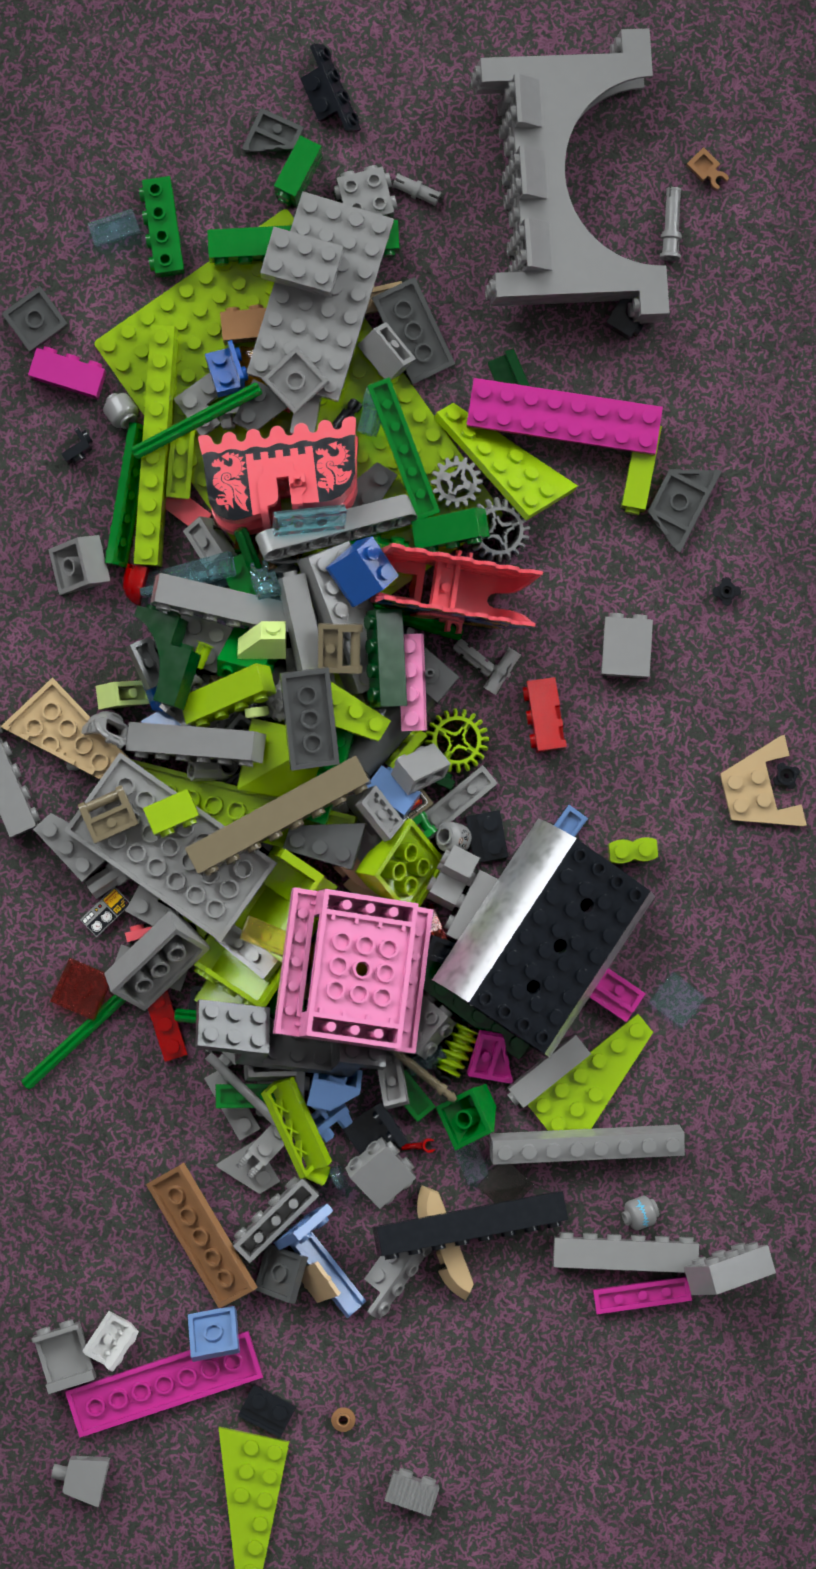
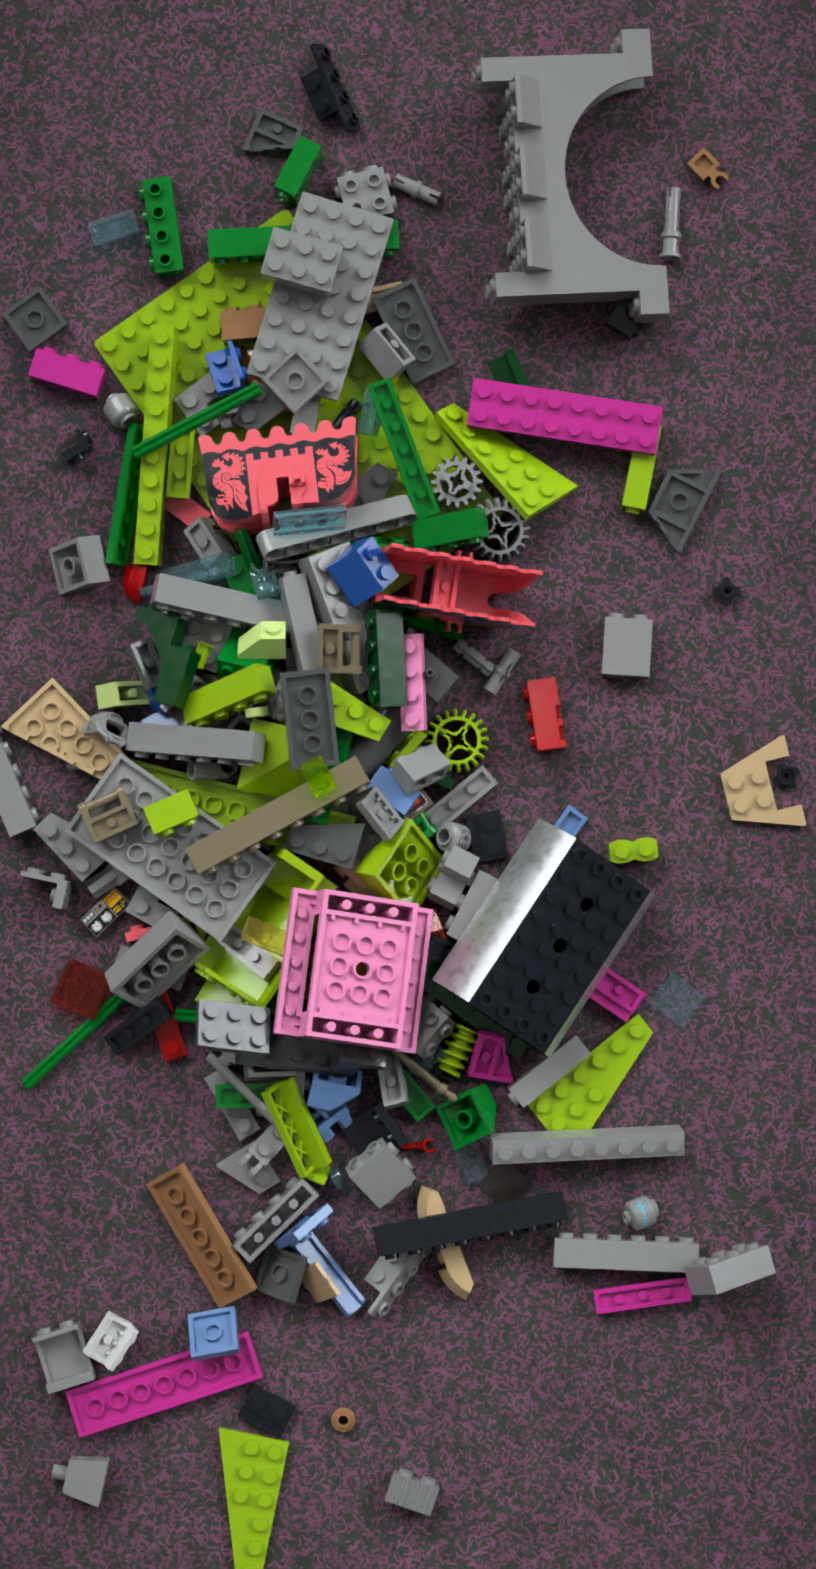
none -> light grey bracket [20,867,73,909]
none -> black plate [103,996,173,1056]
none -> clear neon green bracket [299,755,337,798]

